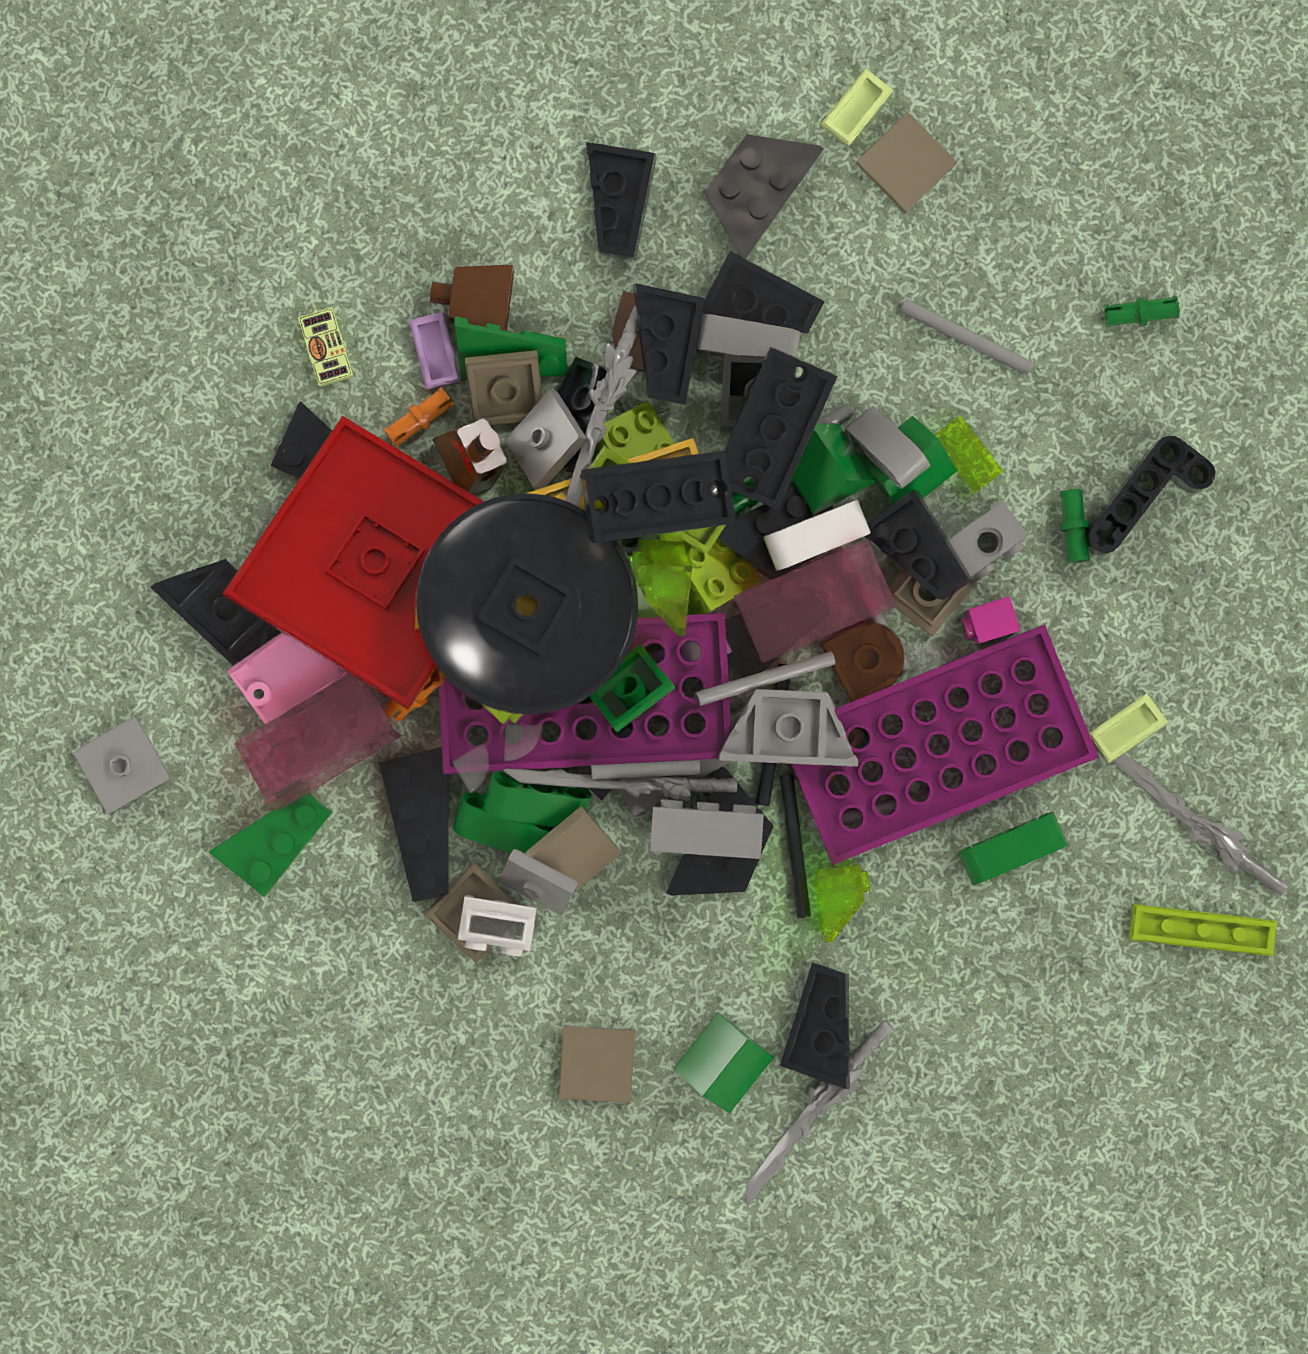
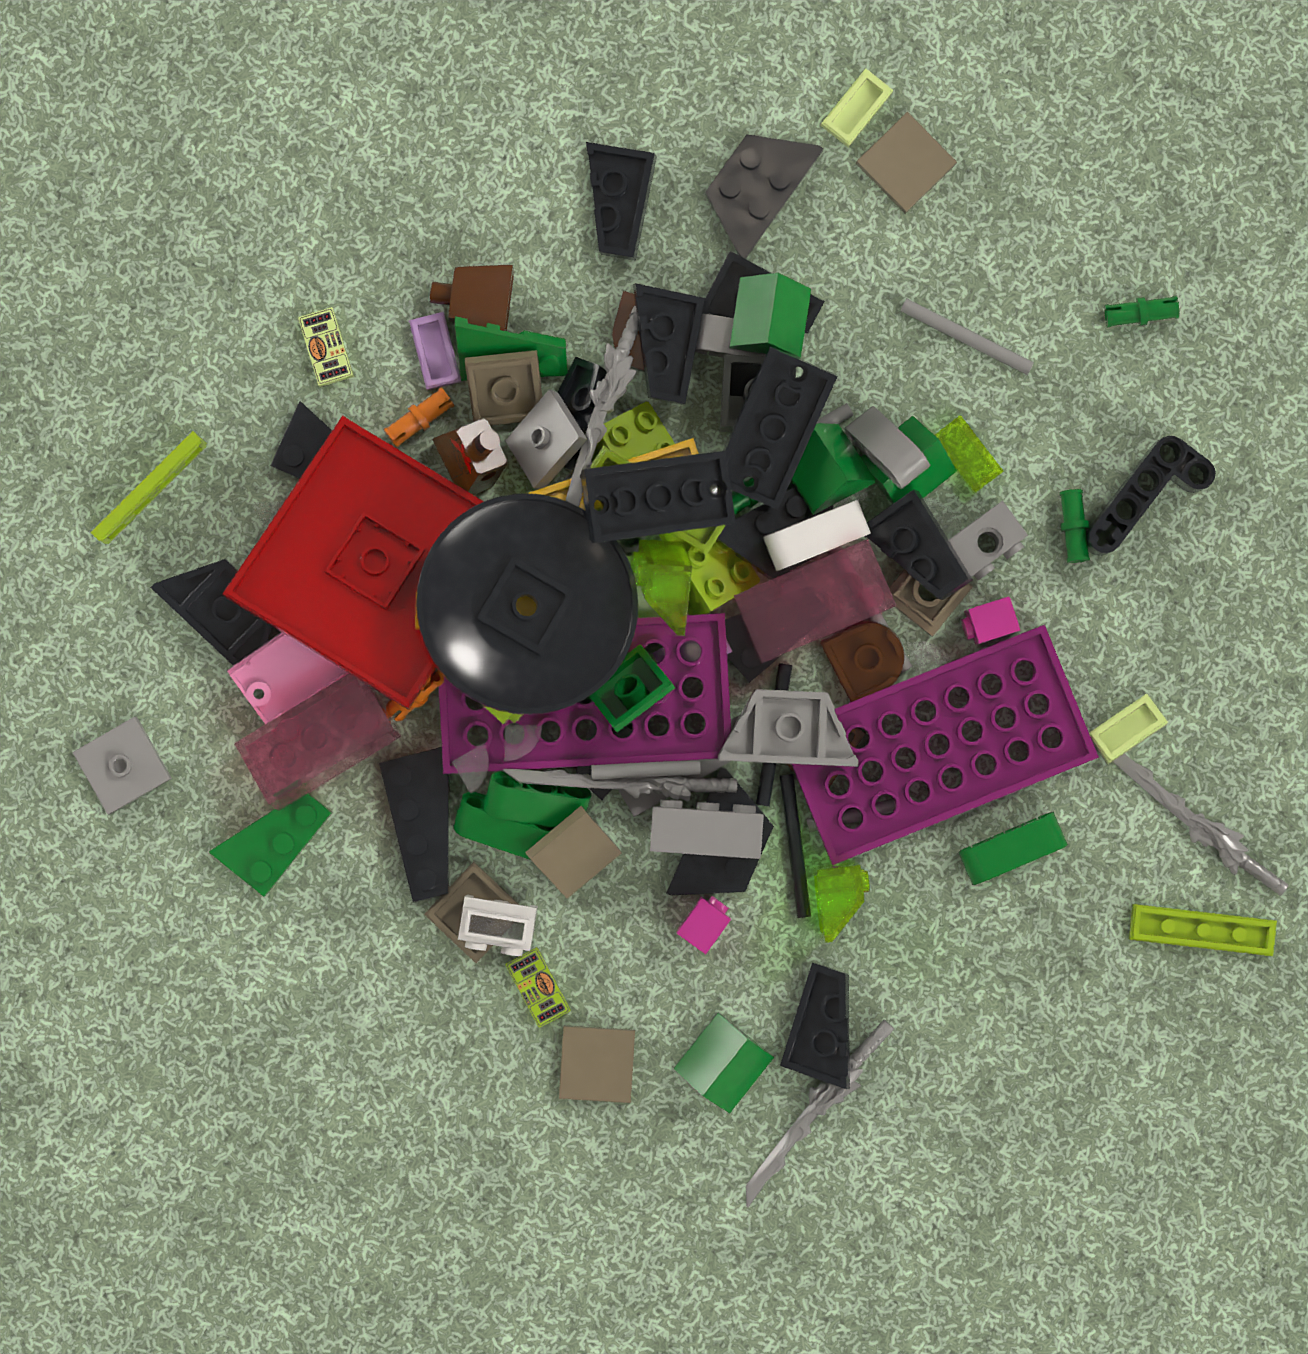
light grey plate [498,849,578,915] -> none
light grey piece [695,651,835,706] -> none
none -> lime tile [90,431,207,544]
none -> tile [505,947,571,1028]
none -> dark pink brick [676,896,731,955]
none -> green slope [729,272,811,359]

